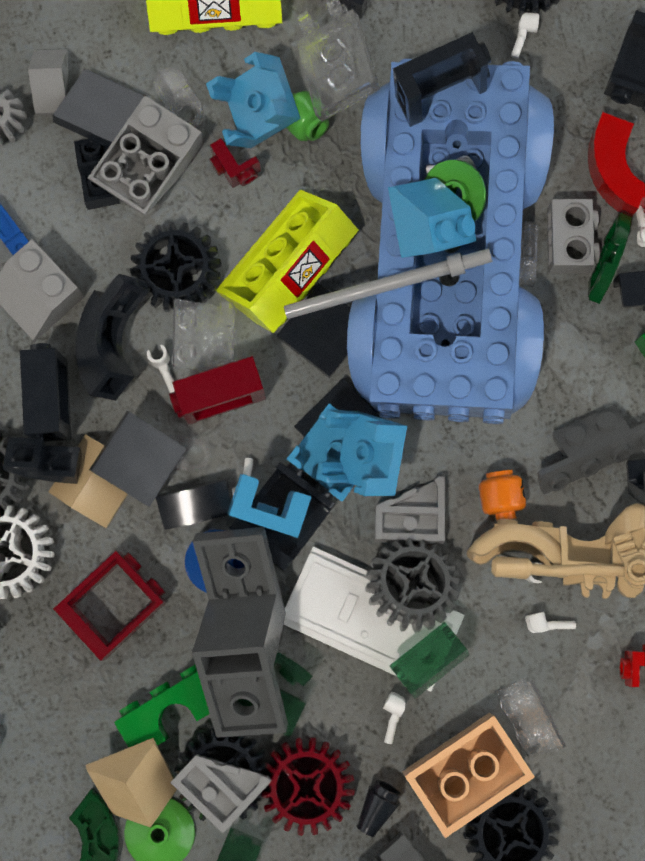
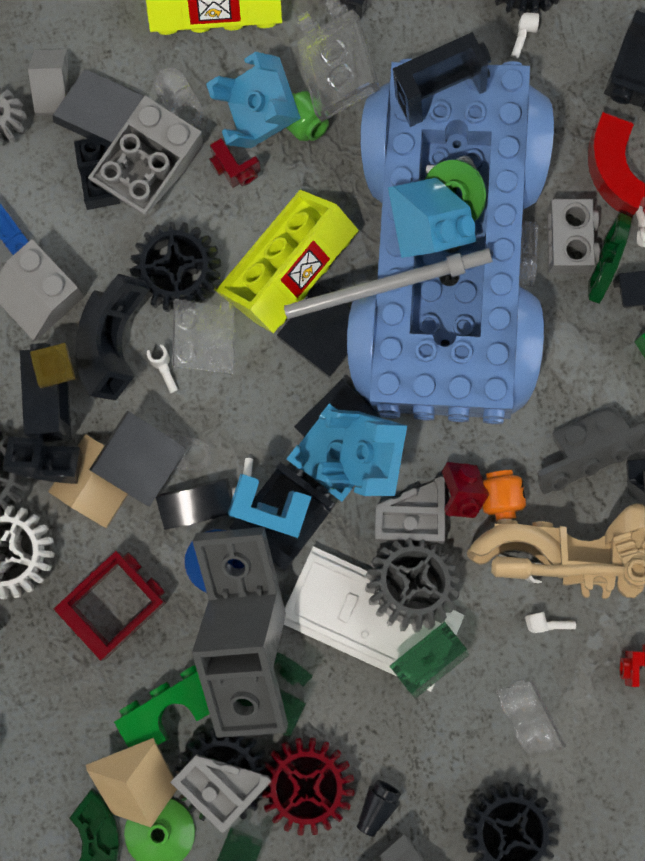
dark red window [169,356,266,425] -> none
white hand [383,692,406,744] -> none
light nougat slope [402,713,535,838] -> none
none -> clear yellow tile [30,343,75,388]
none -> dark red bracket [442,462,489,518]

